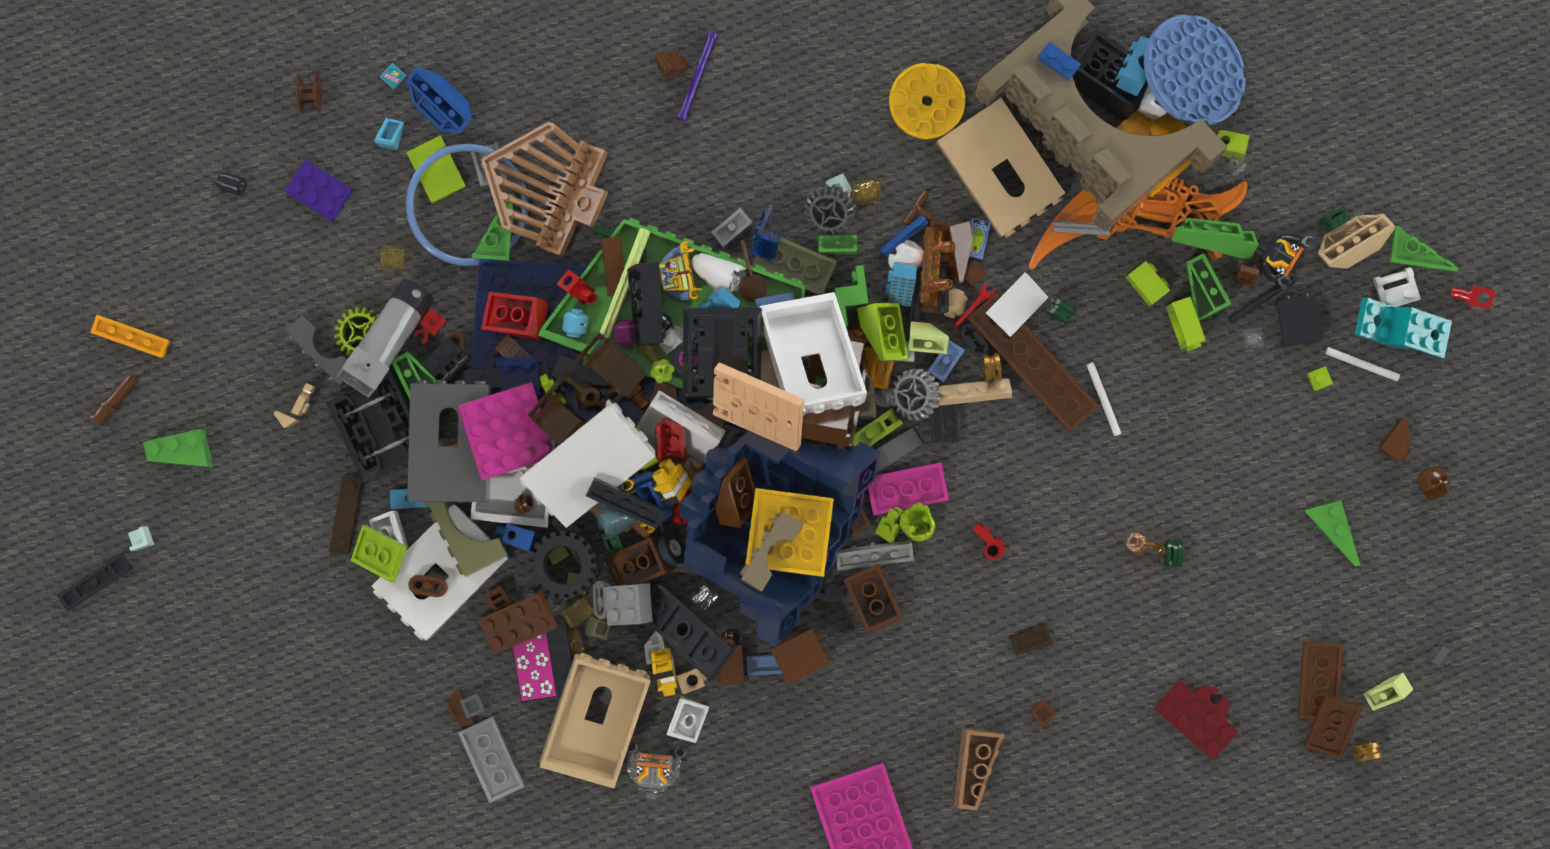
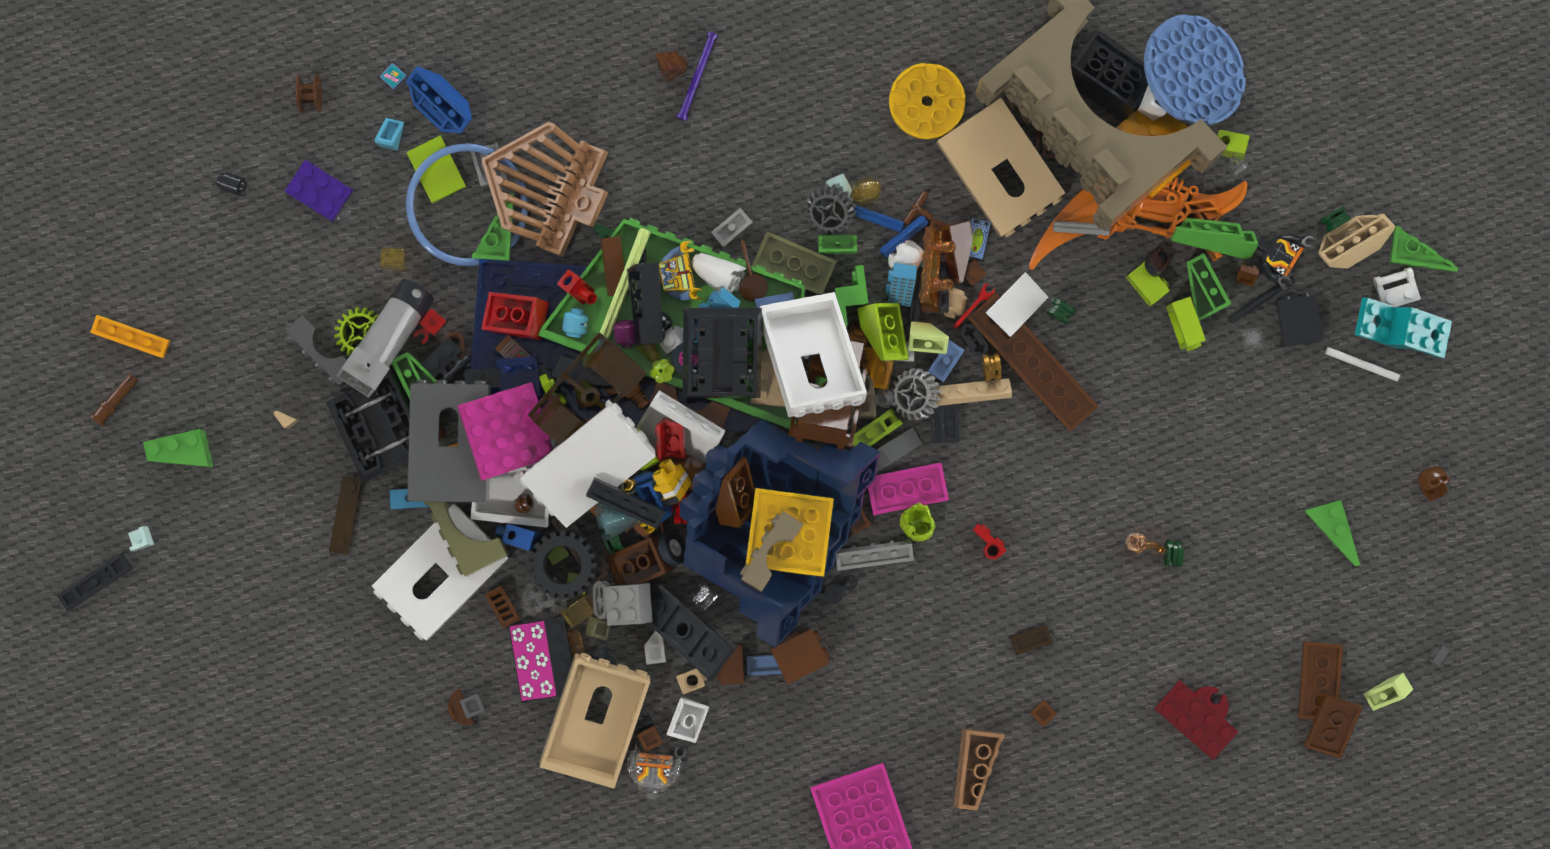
tan plate [291,383,315,417] -> none
lime tile [351,525,407,583] -> none
white slope [369,511,409,548] -> none
reddish brown plate [408,575,448,597] -> none
light grey tile [458,716,525,803] -> none
reddish brown plate [478,592,558,654] -> none
yellow hips [651,648,677,697] -> none
light nougat door [713,363,804,451] -> none
reddish brown plate [721,629,739,647] -> none
clear blue bracket [751,205,782,262] -> none
reddish brown slope [843,564,902,634] -> none
lime plate [875,507,903,543] -> none
blue plate [1037,42,1081,81] -> none
white bar [1087,362,1121,436] -> none
dark azure arch [1116,36,1149,96] -> none
lime plate [1307,366,1333,391] -> none
pearl gold wheel [1352,740,1382,761] -> none
reddish brown slope [1377,417,1411,462] -> none
red bracket [1450,286,1496,309] -> none
none -> reddish brown tile [637,725,663,752]
none -> blue axle [854,204,904,232]
none -> black tile [1145,248,1170,277]

